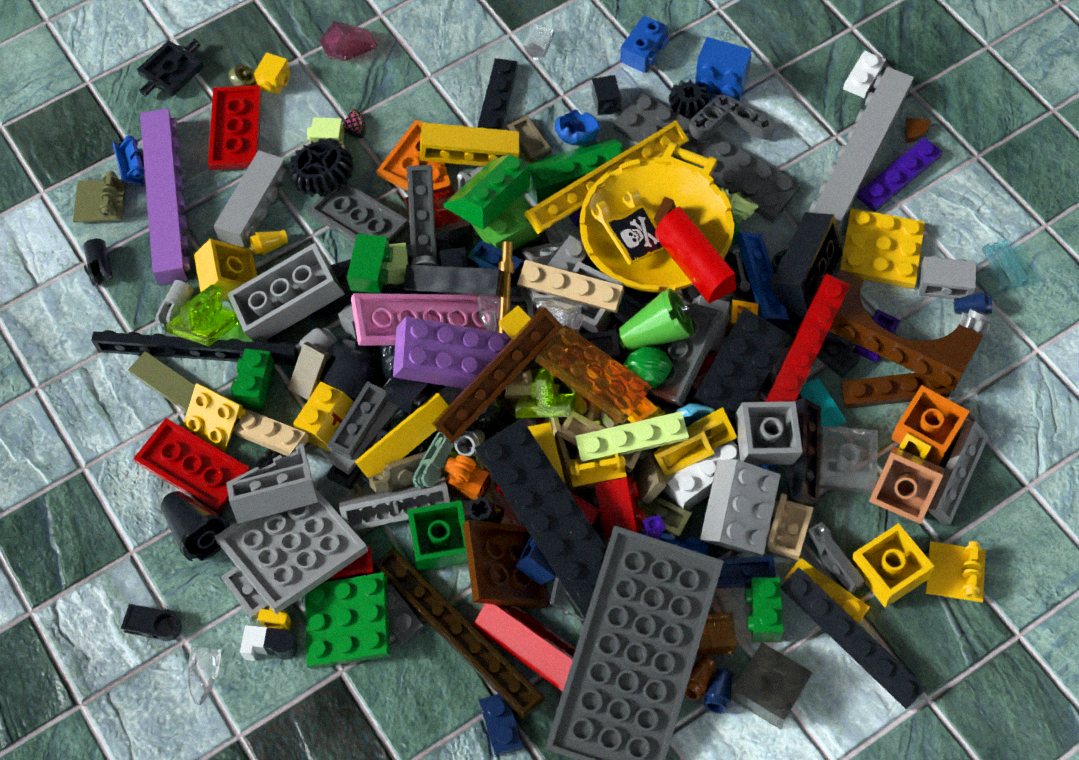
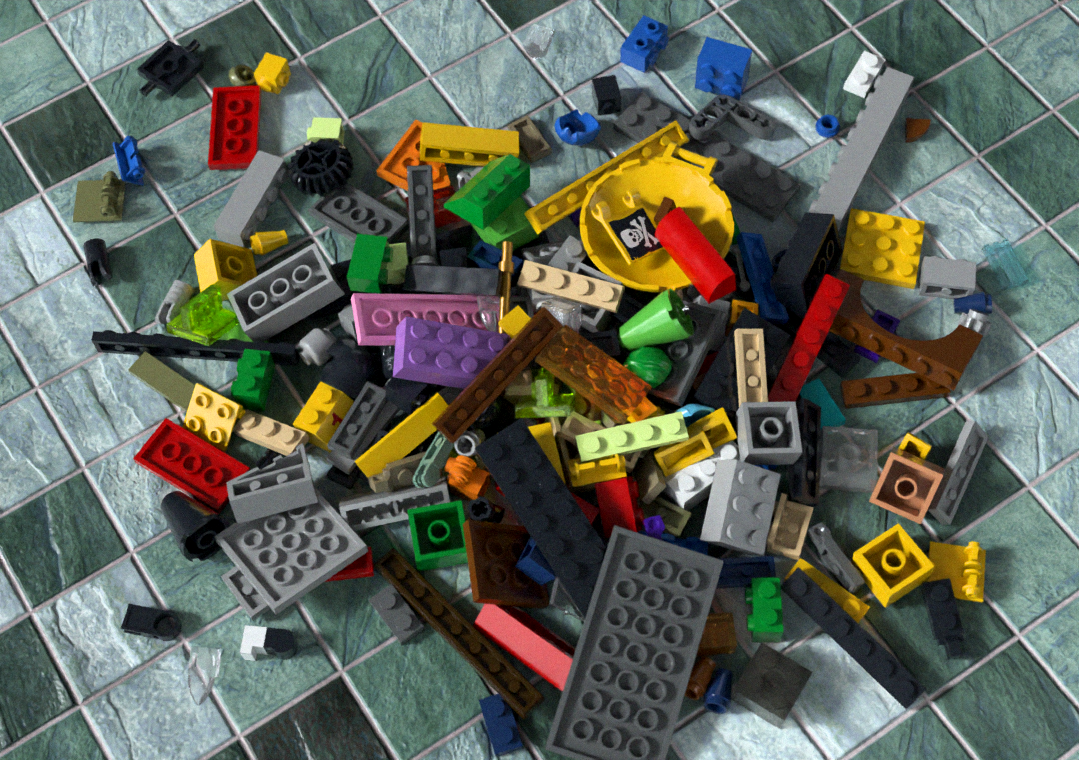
medium lavender brick [140,108,191,286] -> none
yellow plate [258,608,292,631] -> none
tile [287,342,329,400] -> none
green plate [305,572,391,669] -> none
clear pink slope [319,21,377,61] -> none
black tile [343,109,366,139] -> none
black plate [477,58,518,130] -> none
green slope [528,138,624,204] -> none
black gear [669,78,709,119] -> none
yellowish green hair [719,188,758,224] -> none
dark purple plate [857,137,942,212] -> none
orange brick [891,385,970,466] -> none
none -> tan plate [734,329,768,407]
none -> blue plate [815,115,840,138]
none -> black hinge [921,578,964,660]

